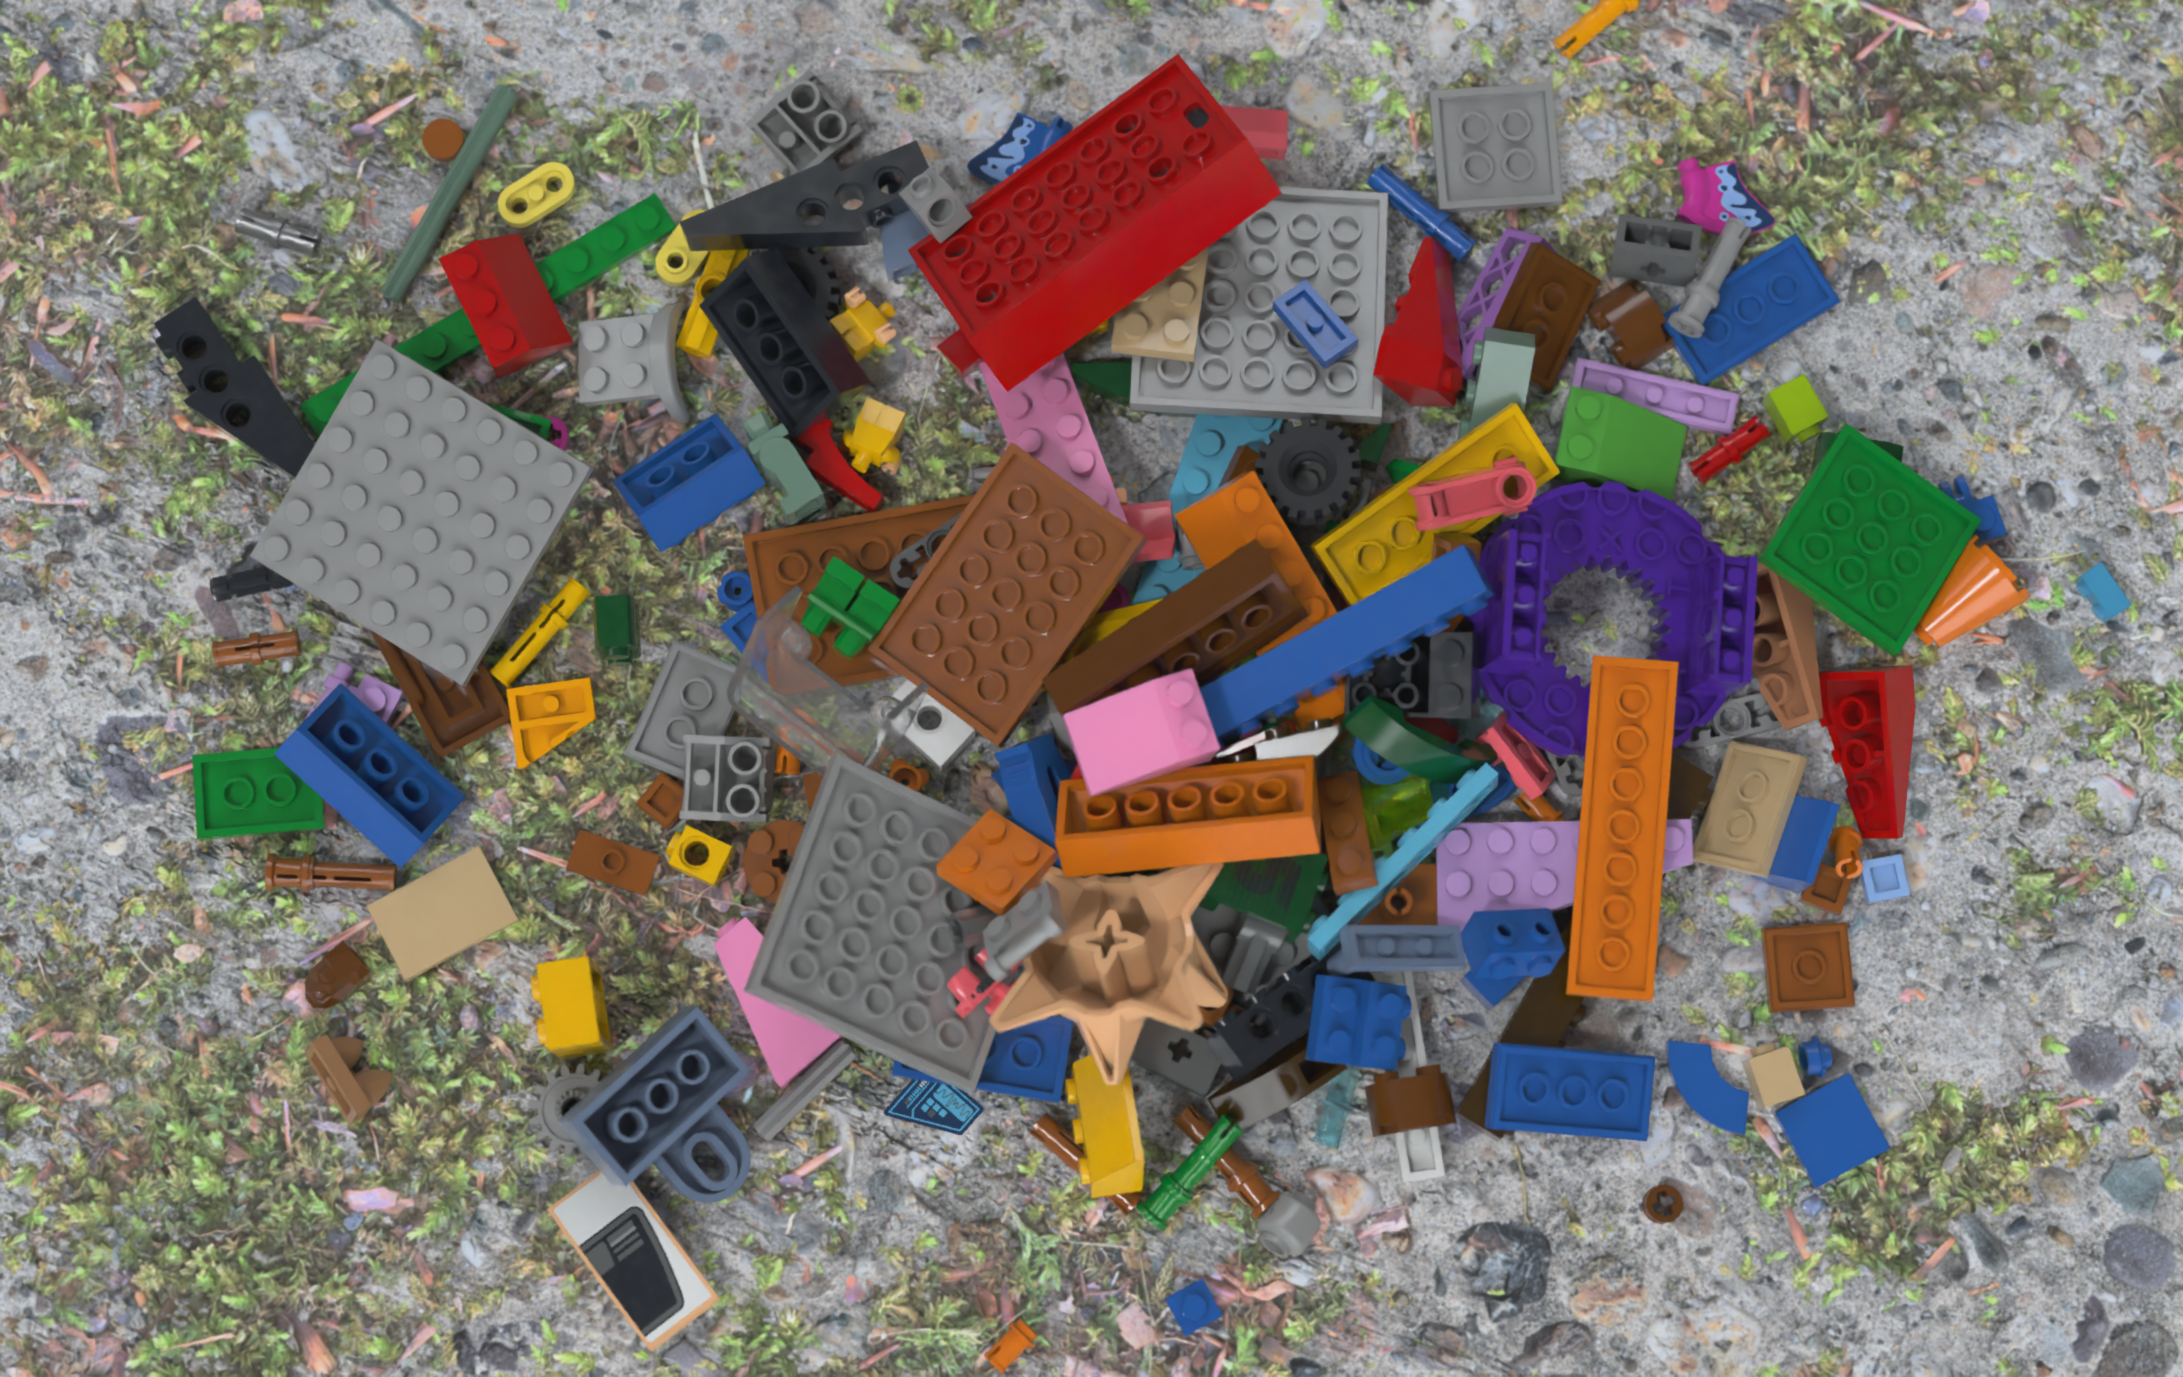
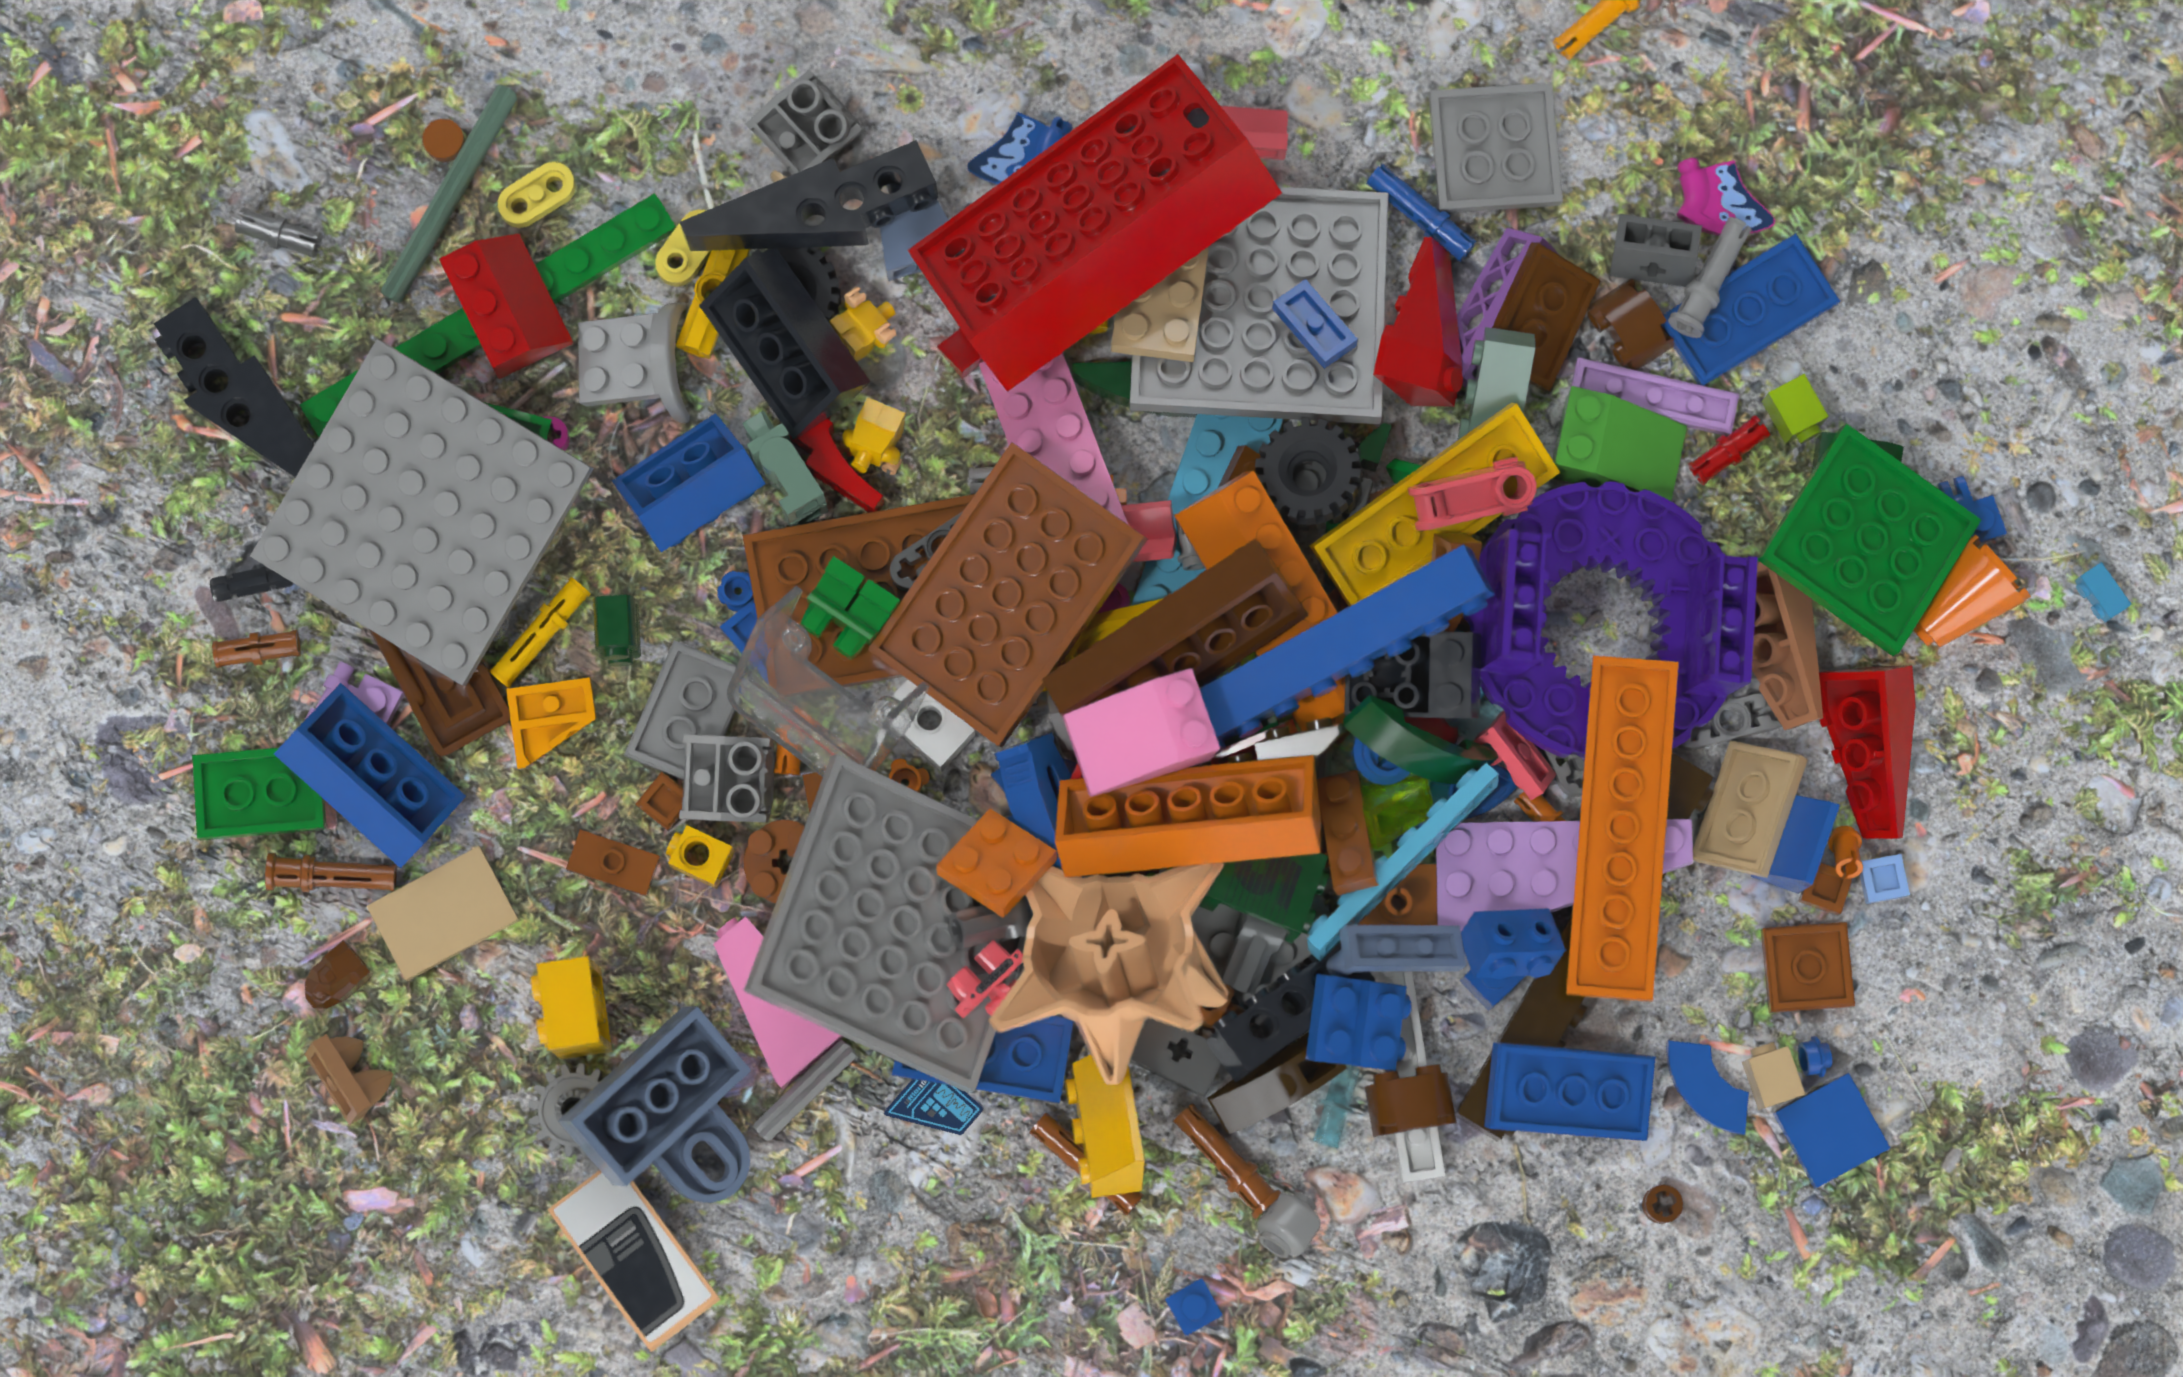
light grey brick [898,167,972,244] -> none
light grey plate [982,880,1066,983] -> none
orange pin [984,1318,1038,1374] -> none
green pin [1136,1114,1244,1231] -> none

